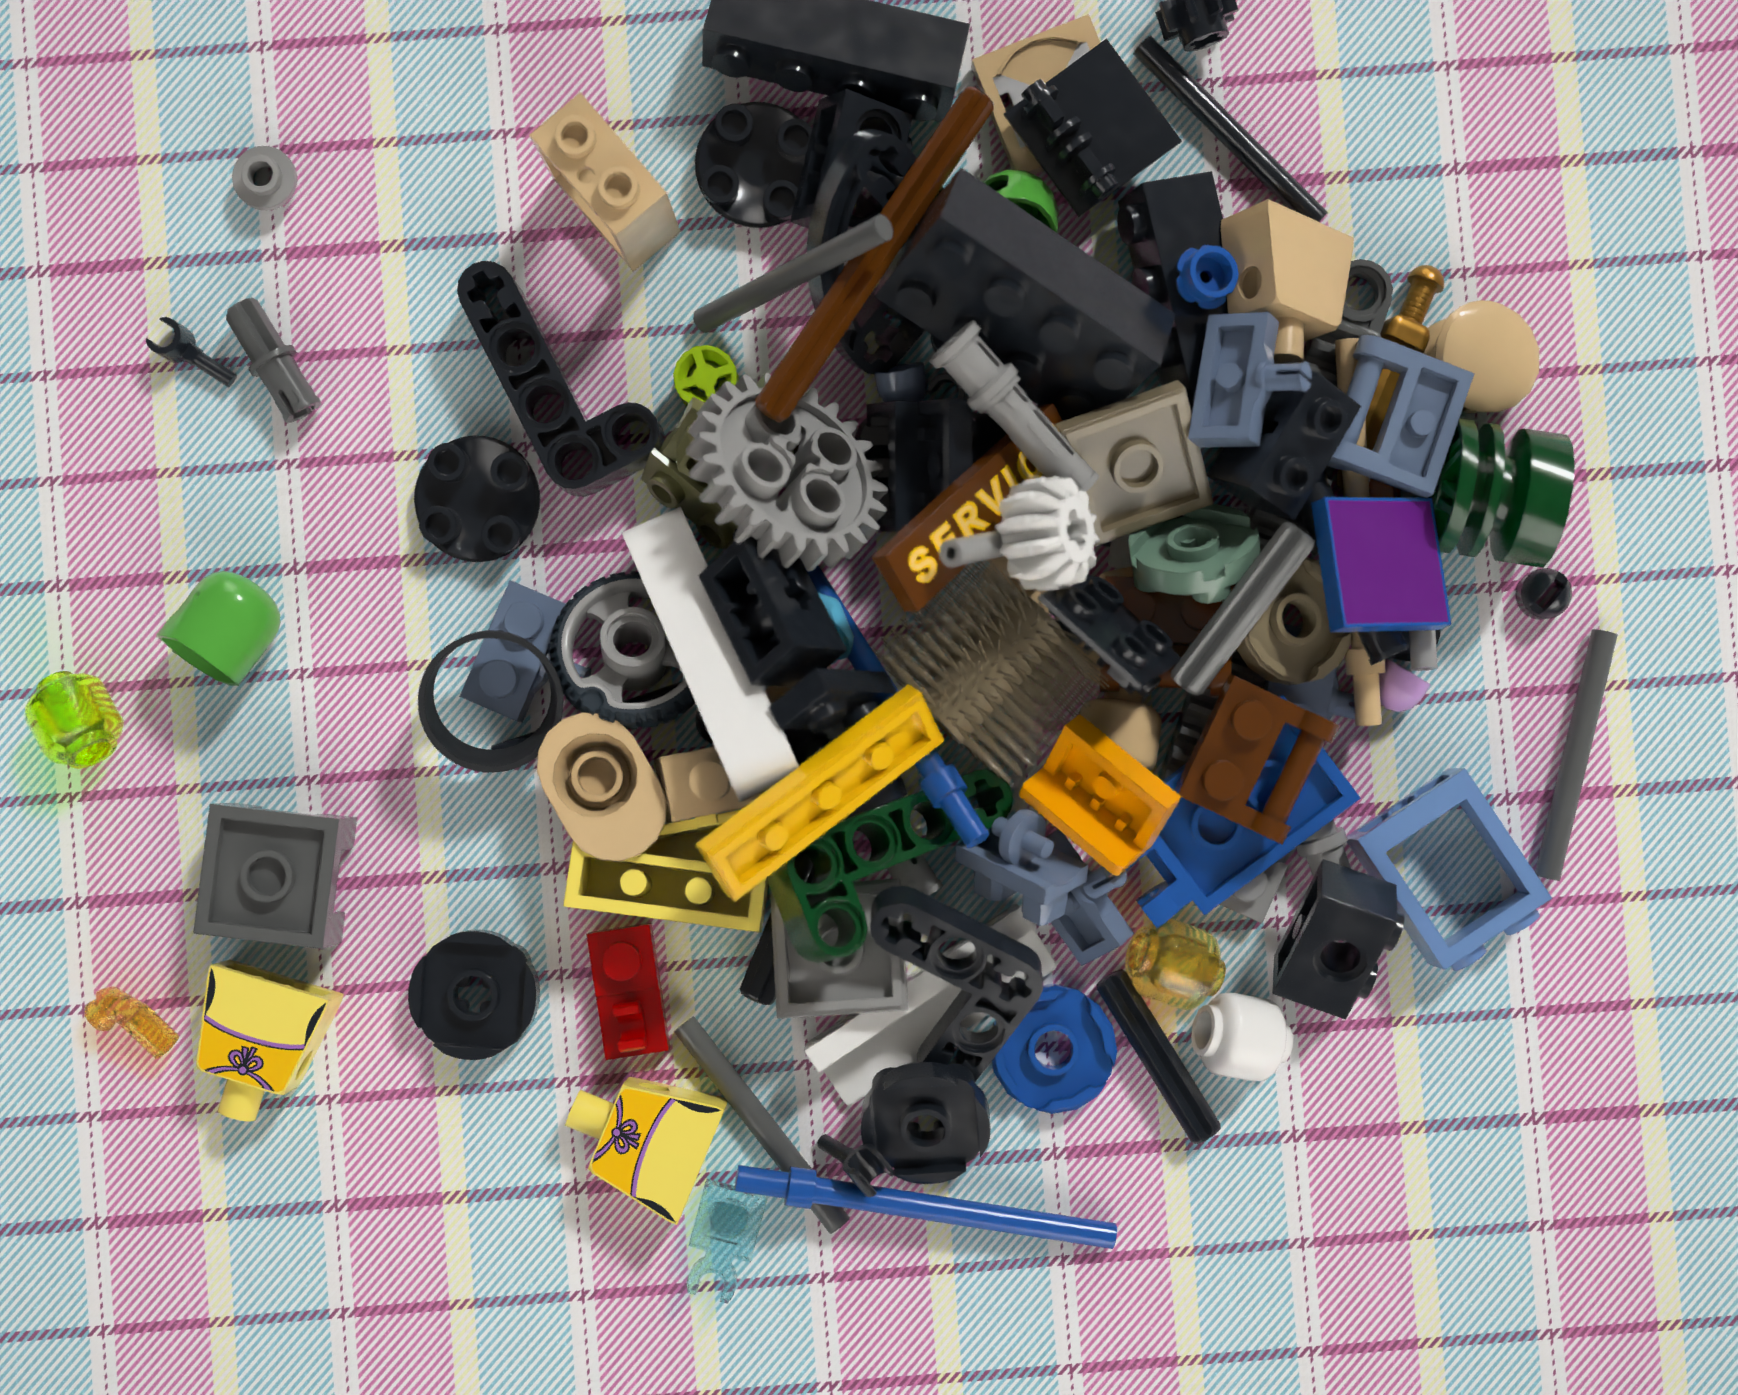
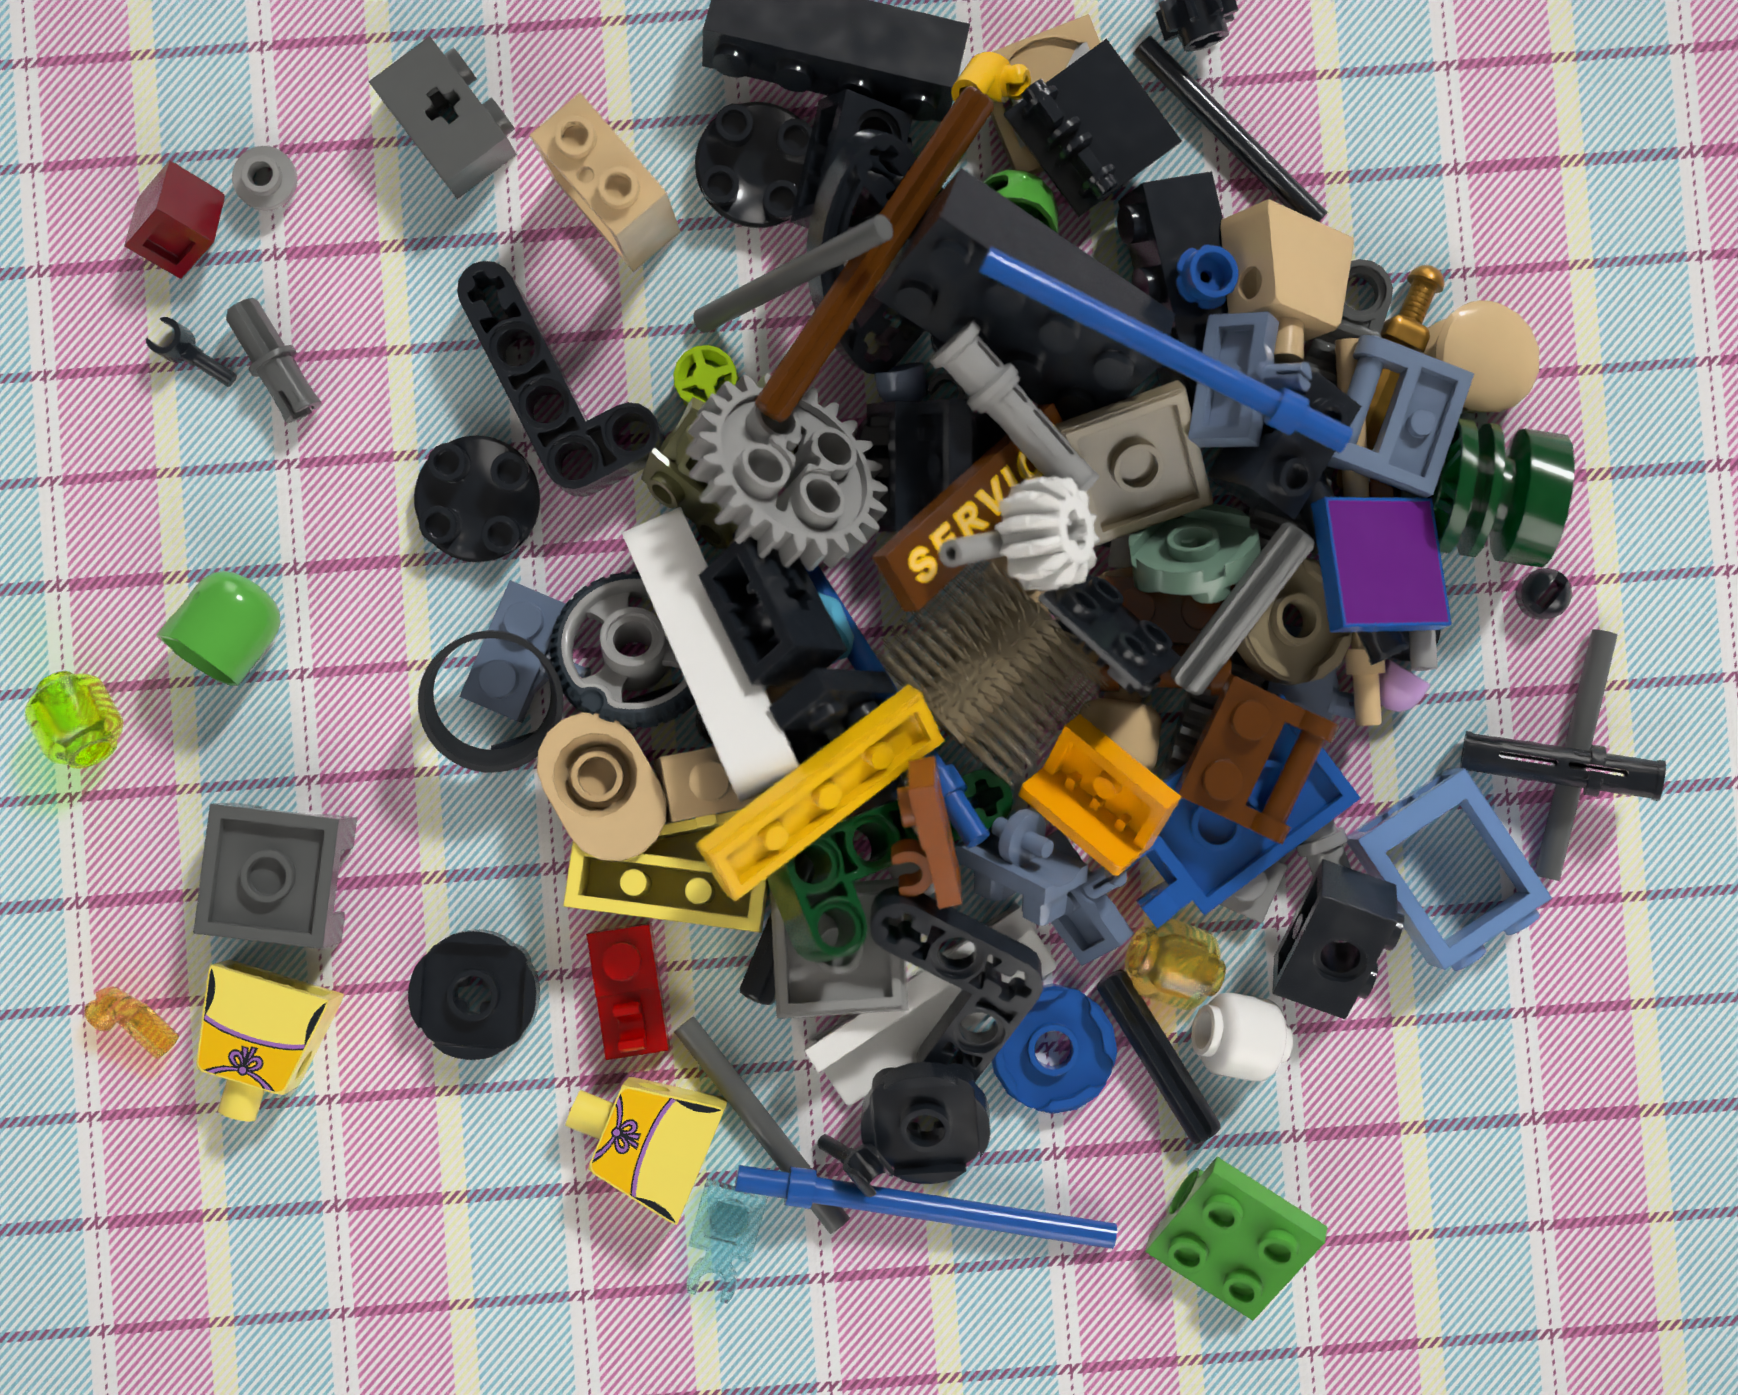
none -> dark red panel [124,160,225,279]
none -> dark grey brick [369,36,517,199]
none -> dark orange plate [891,756,962,909]
none -> yellow arm [951,52,1031,103]
none -> blue bar [979,247,1353,453]
none -> bright green plate [1145,1157,1327,1321]
none -> black pin [1460,731,1666,801]

